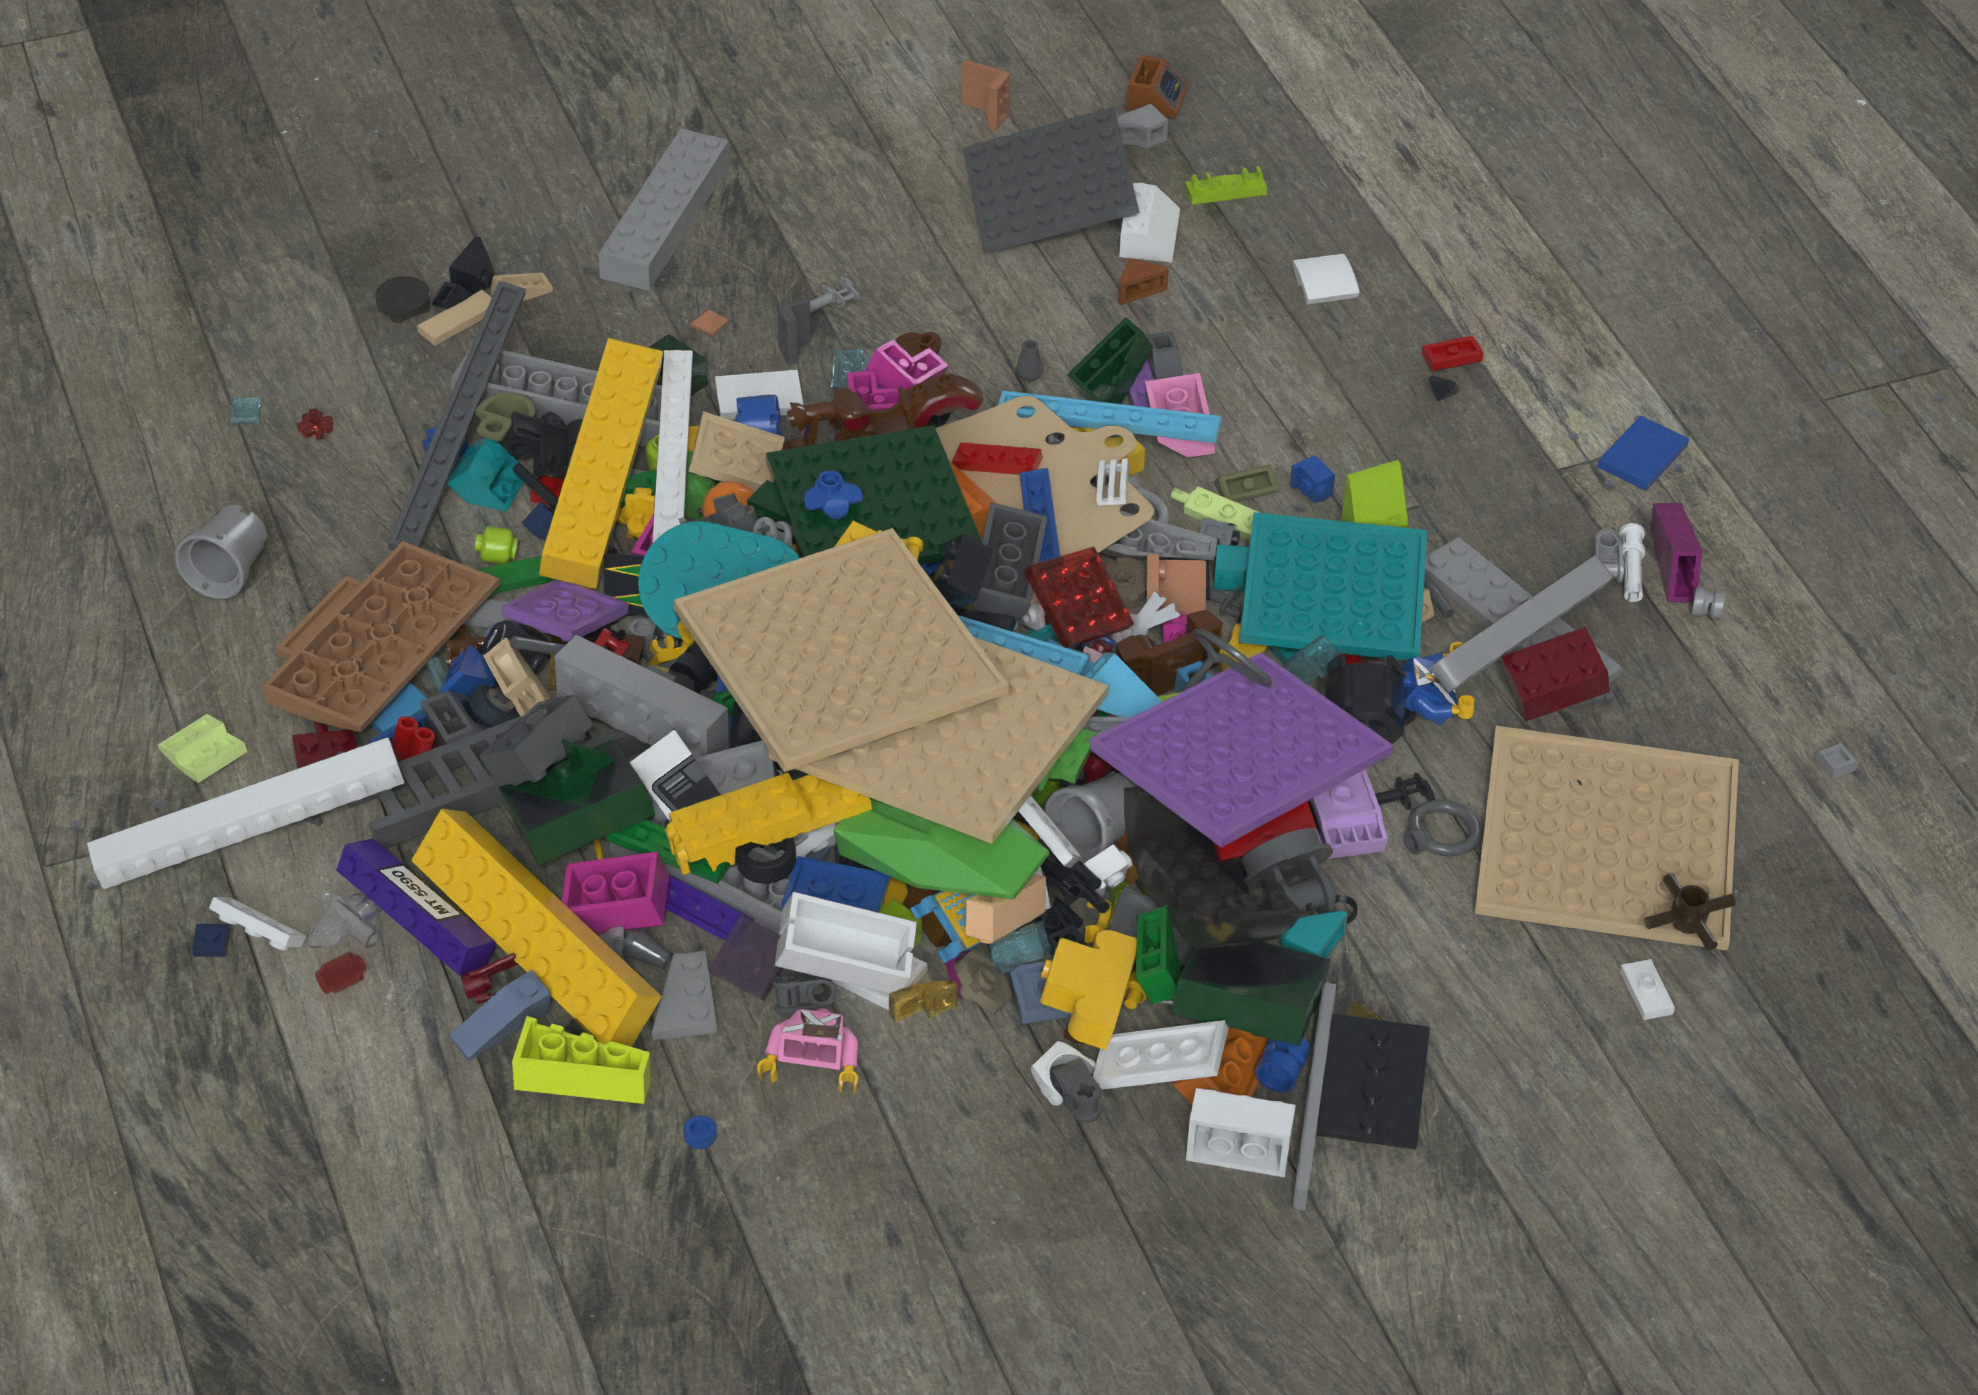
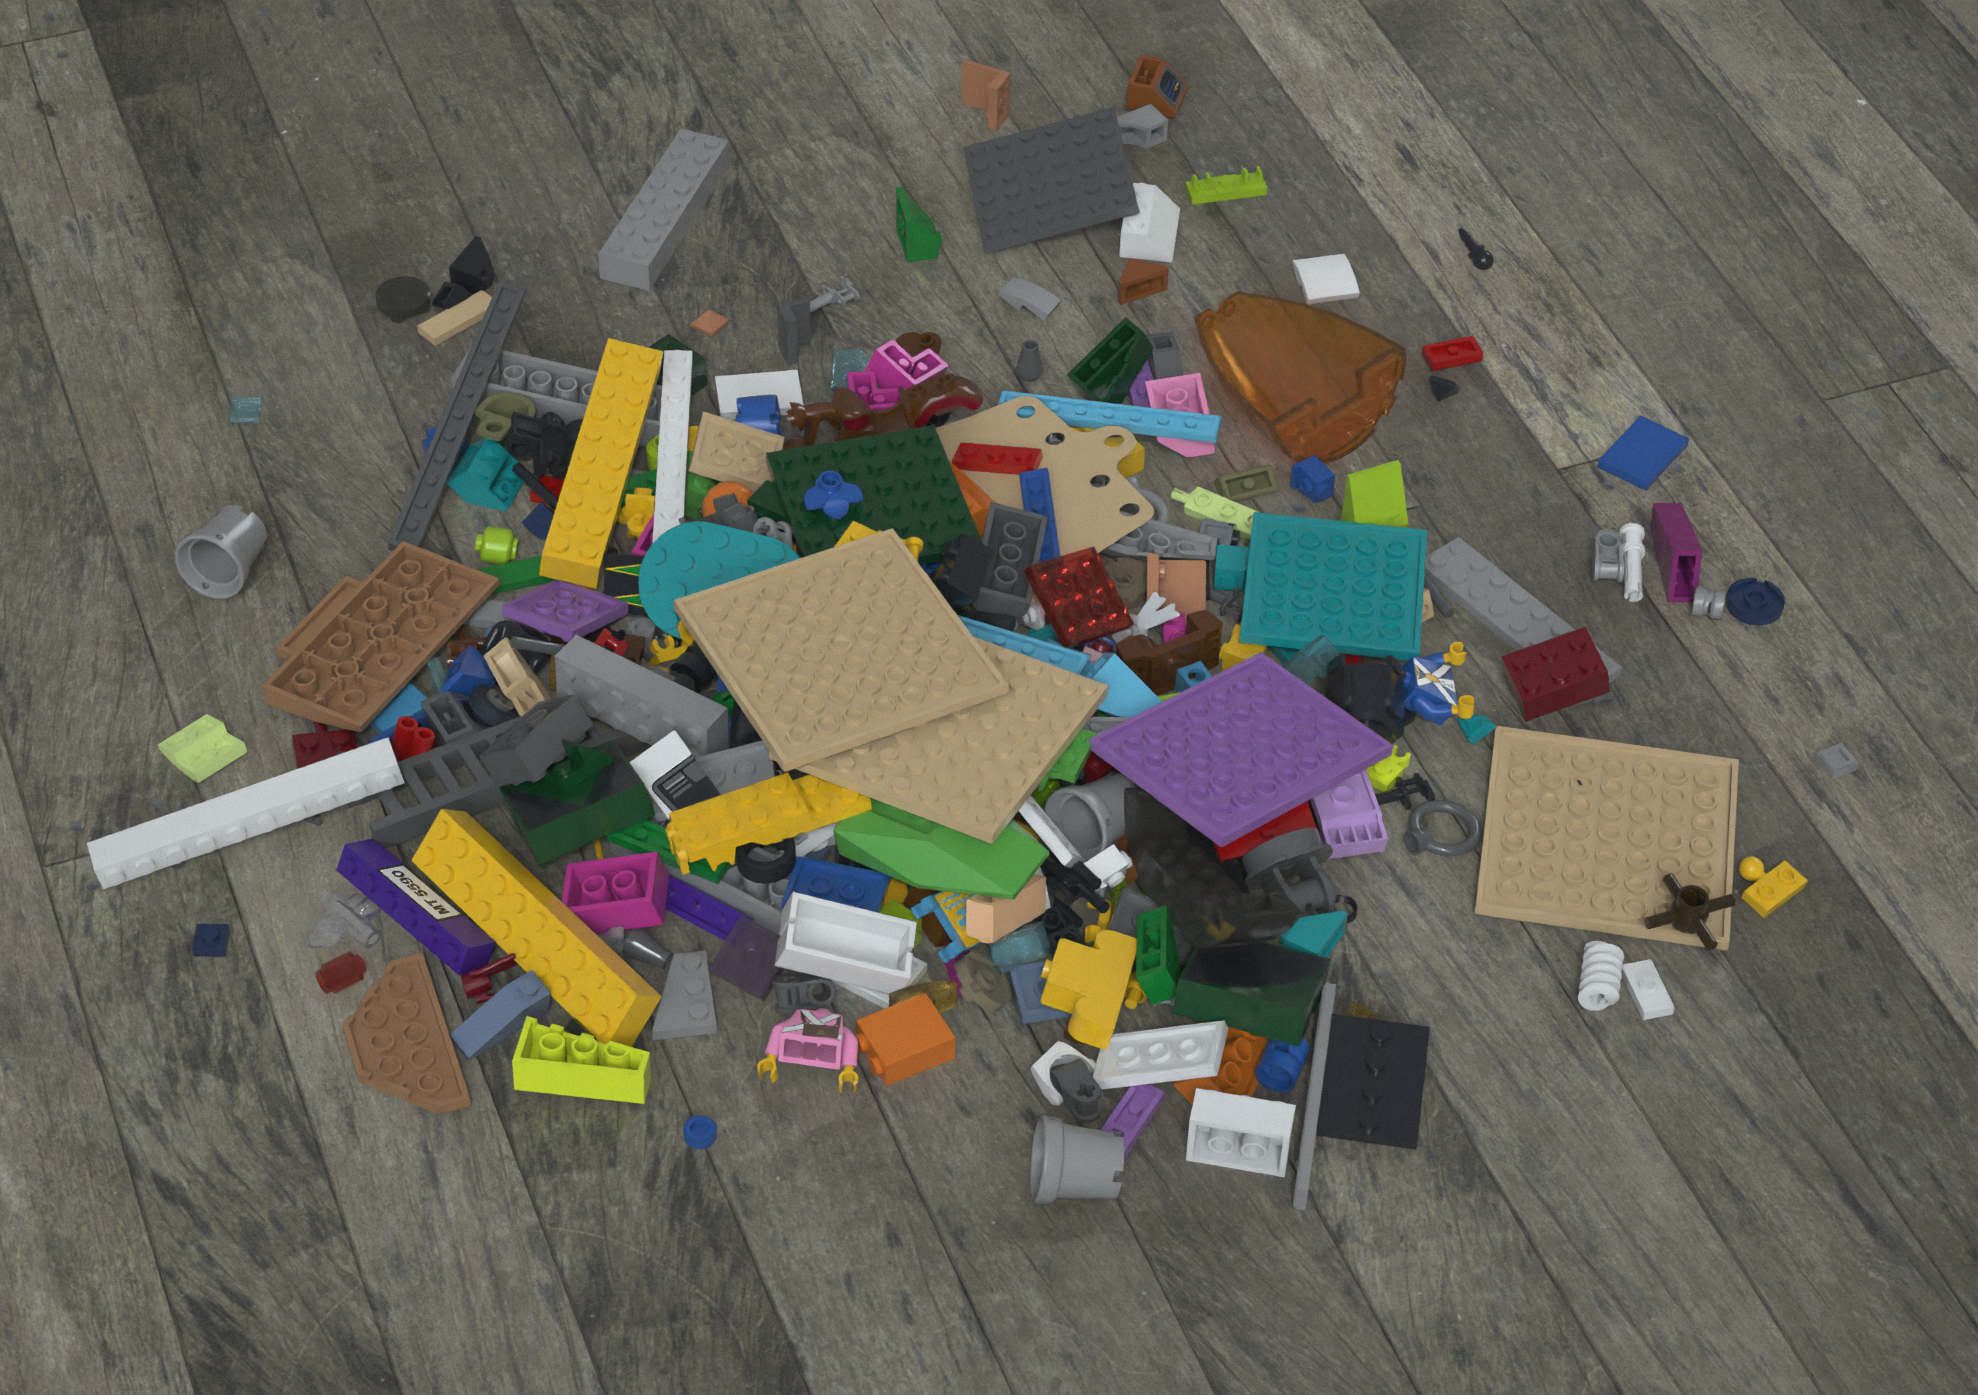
white plate [209,897,306,951] -> none
clear red plant [297,409,333,440] -> none
tan slope [490,272,553,301] -> none
white tile [1096,458,1129,506] -> none
dark grey piece [1181,629,1272,692] -> none
light grey beam [1430,555,1614,693] -> none
none -> medium nougat plate [342,953,471,1115]
none -> orange brick [855,993,956,1087]
none -> green slope [896,187,942,262]
none -> light grey slope [998,277,1061,321]
none -> light grey piece [1030,1115,1124,1204]
none -> medium lavender plate [1101,1084,1165,1162]
none -> clear orange panel [1194,291,1406,464]
none -> neon yellow plate [1366,745,1411,792]
none -> teal tile [1457,715,1497,745]
none -> black bar [1458,228,1494,270]
none -> white piece [1578,941,1624,1011]
none -> dark blue tile [1726,578,1785,626]
none -> yellow plate [1739,856,1808,918]

